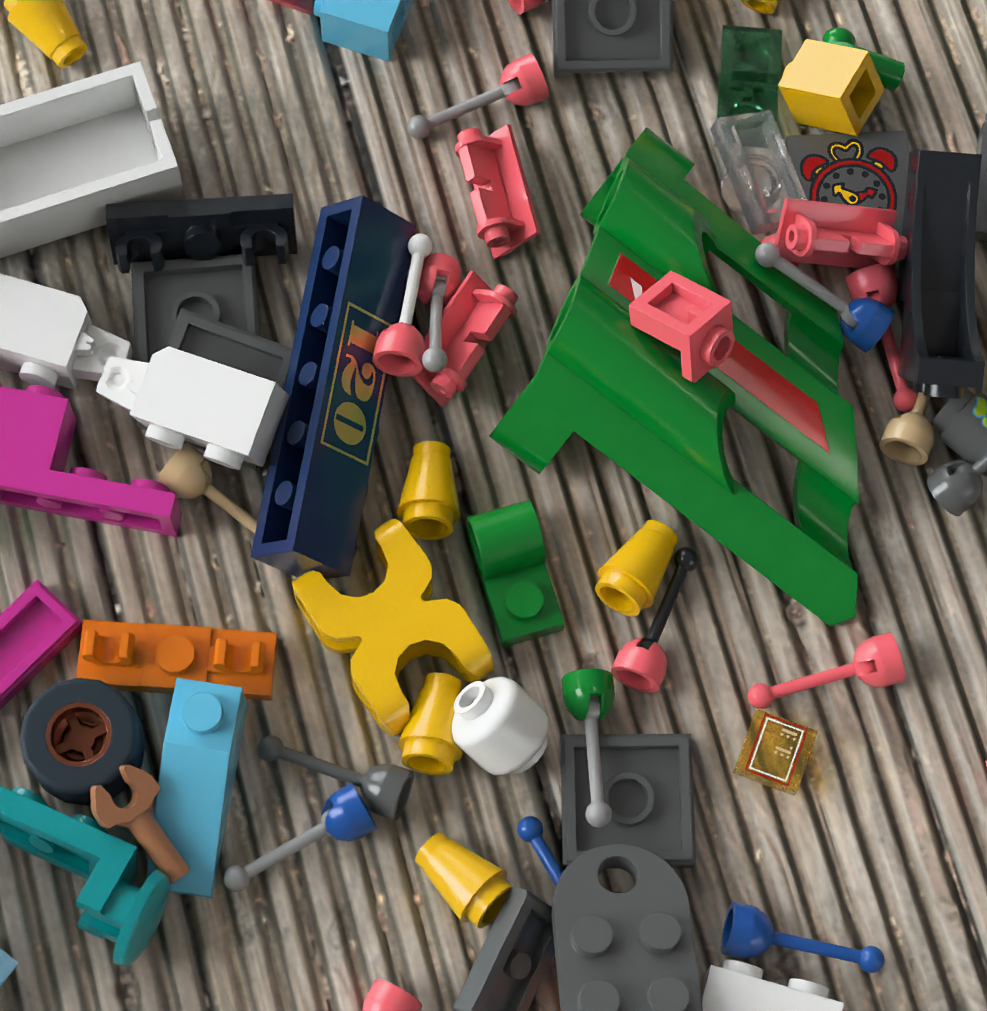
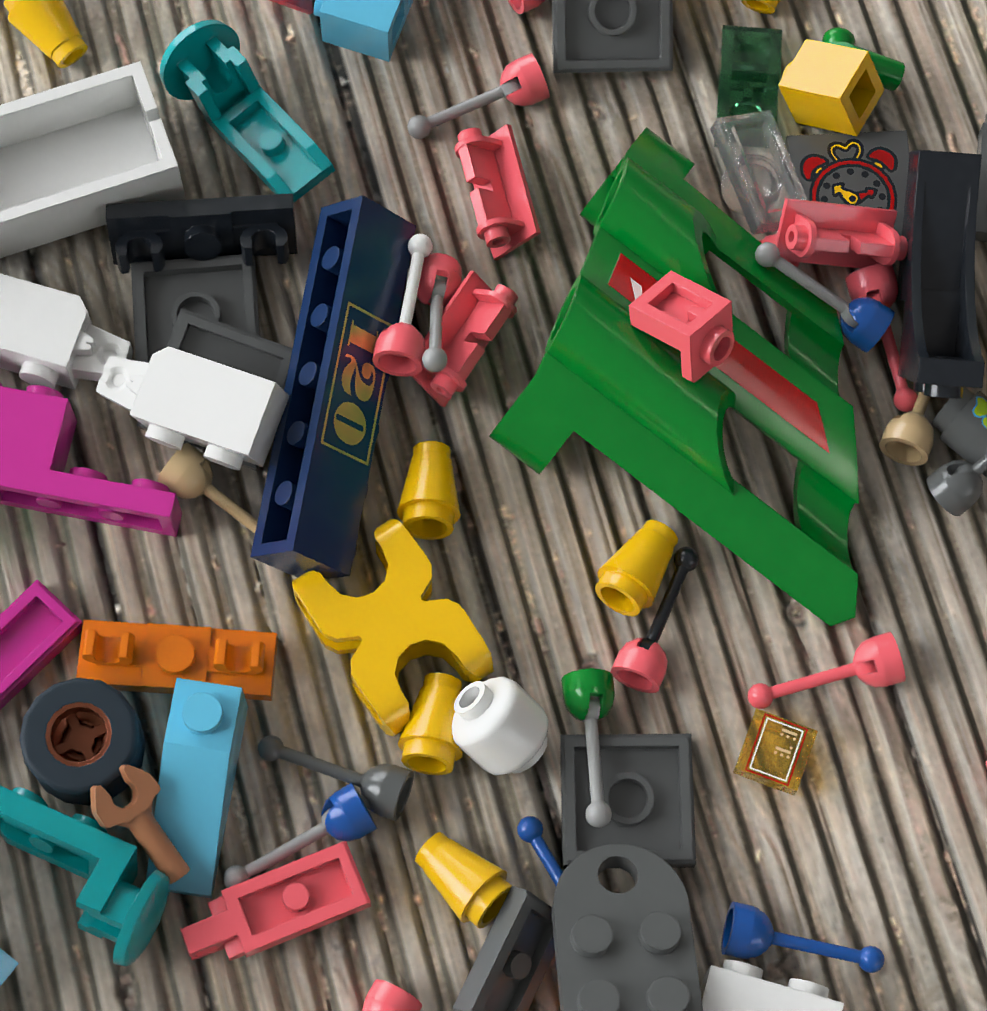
green plate [466,500,564,648] -> none
none -> teal piece [160,20,335,203]
none -> coral hinge [180,841,371,961]

